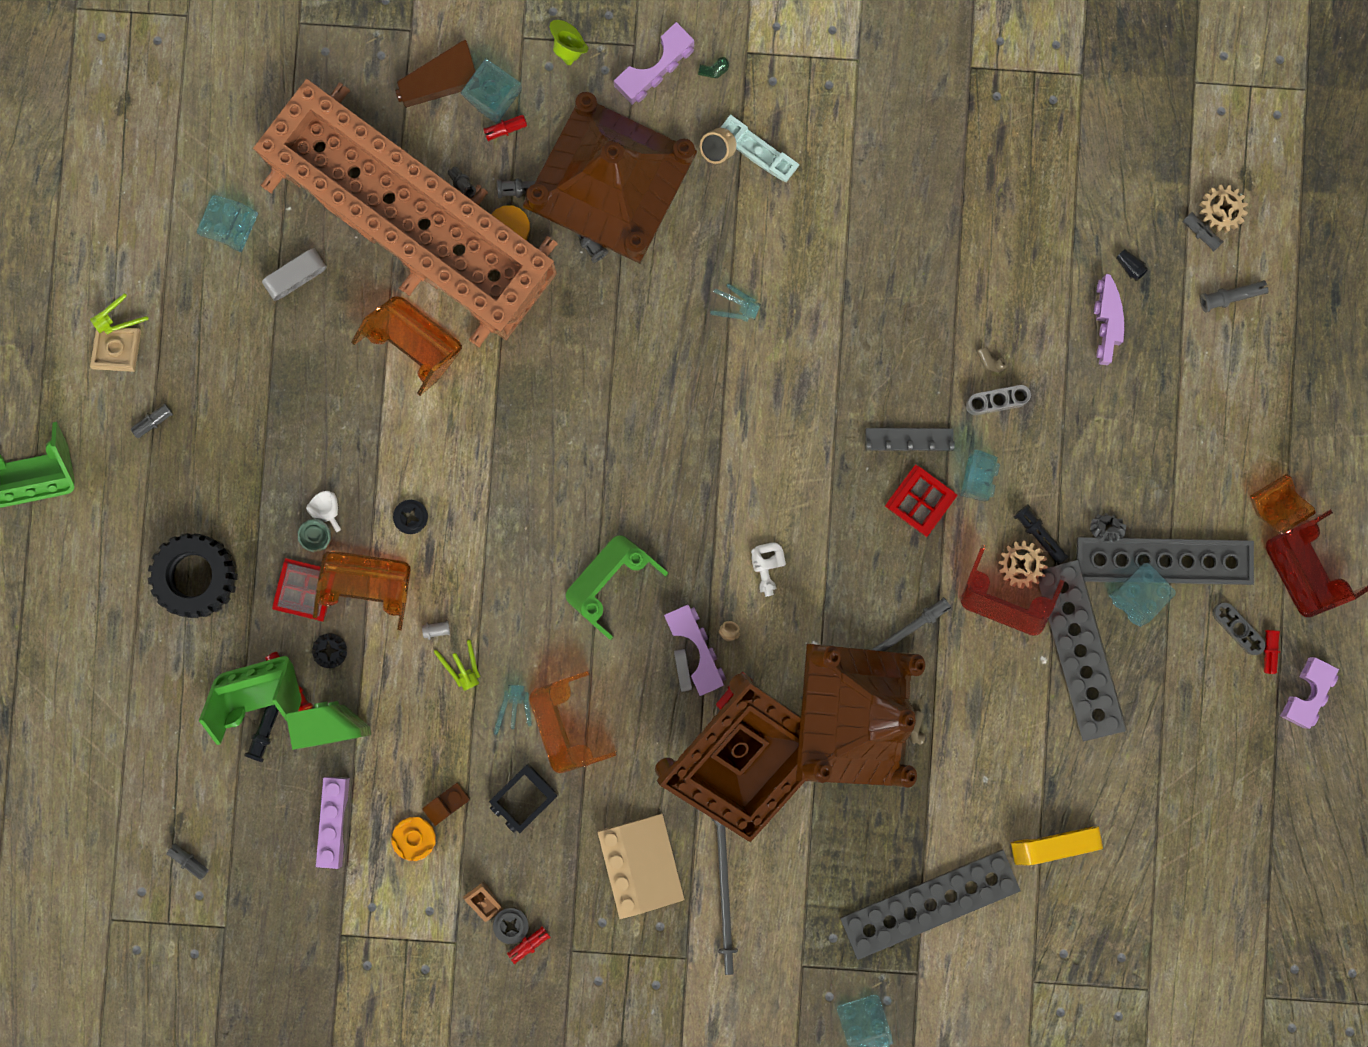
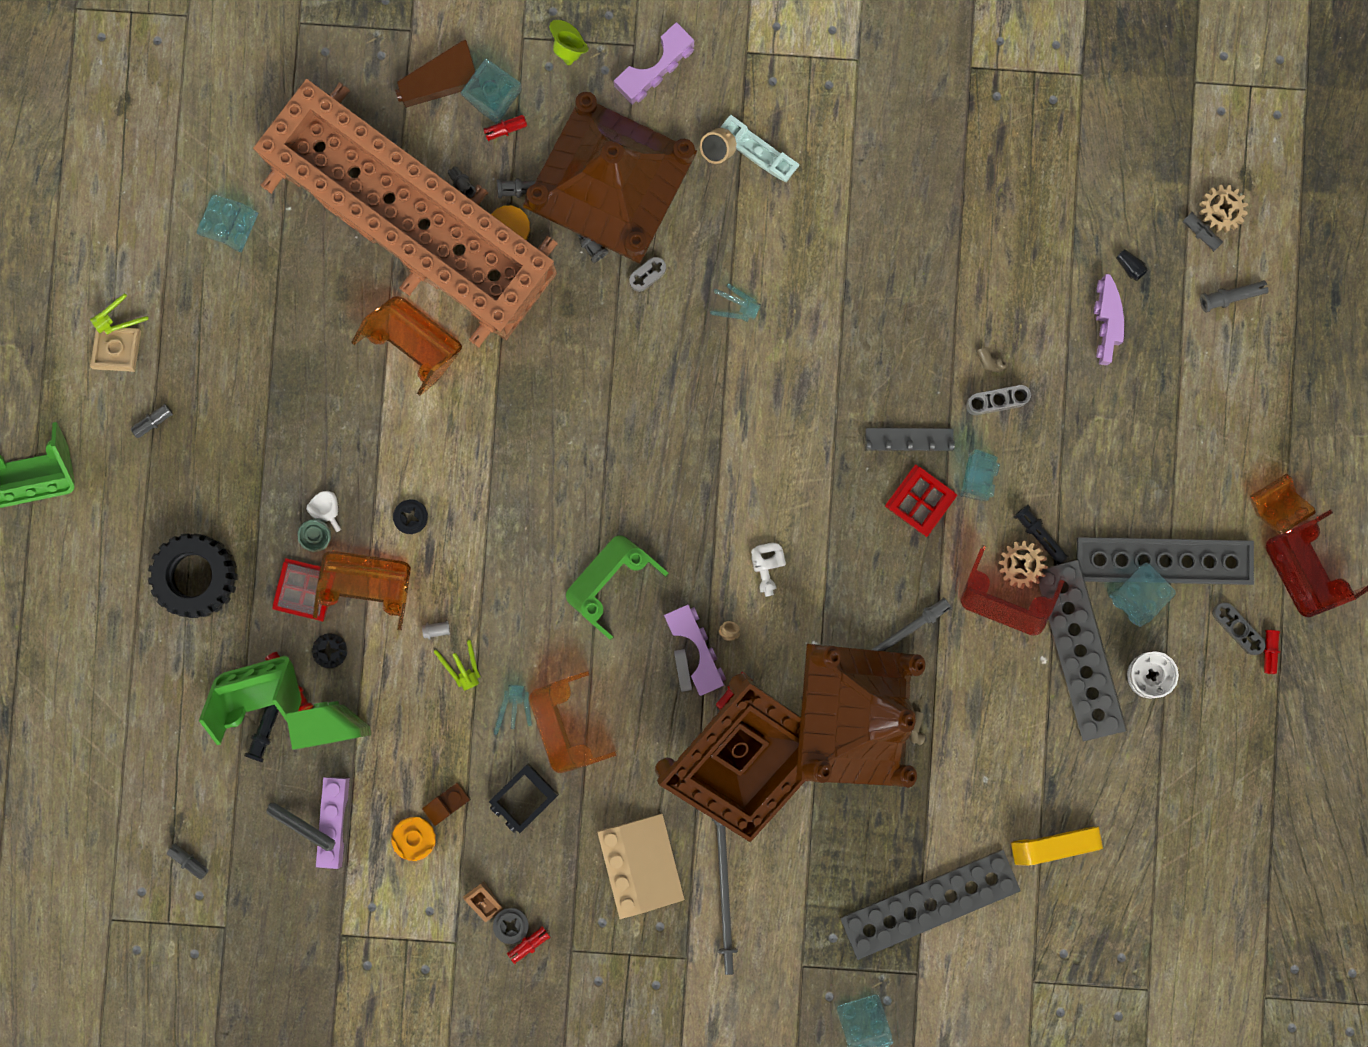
light grey beam [262,248,327,301] -> none
clear green arm [698,57,729,78] -> none
dark grey gear [1090,513,1126,542] -> none
lavender arch [1280,657,1339,729] -> none
none -> dark grey axle [266,803,336,851]
none -> light grey beam [629,257,666,292]
none -> white wheel [1127,651,1179,699]

